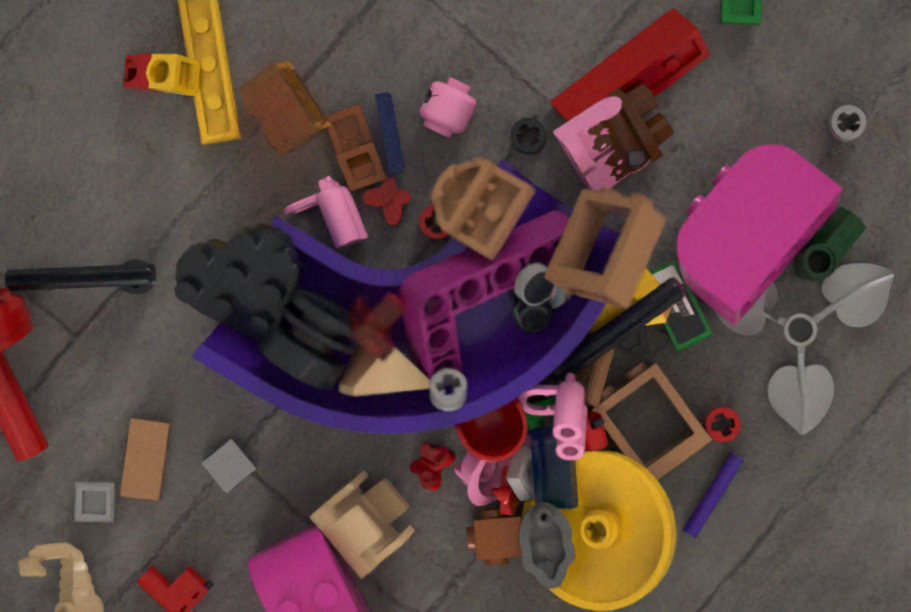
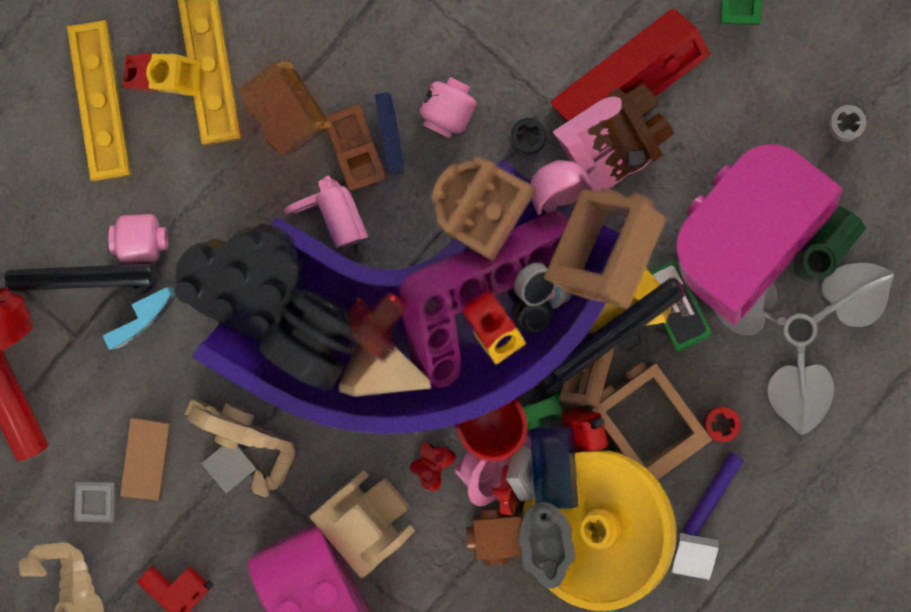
red piece [362,177,411,226] -> none
red bush [419,204,450,240] -> none
light grey bush [430,369,467,411] -> none
bright pink piece [518,373,587,460] -> none
none -> yellow tile [67,20,132,182]
none -> medium azure slope [103,287,176,350]
none -> bright pink head [109,214,169,265]
none -> tan animal [184,399,295,498]
none -> red leg [461,290,526,365]
none -> bright pink hair [530,160,590,215]
none -> tile [671,533,719,580]

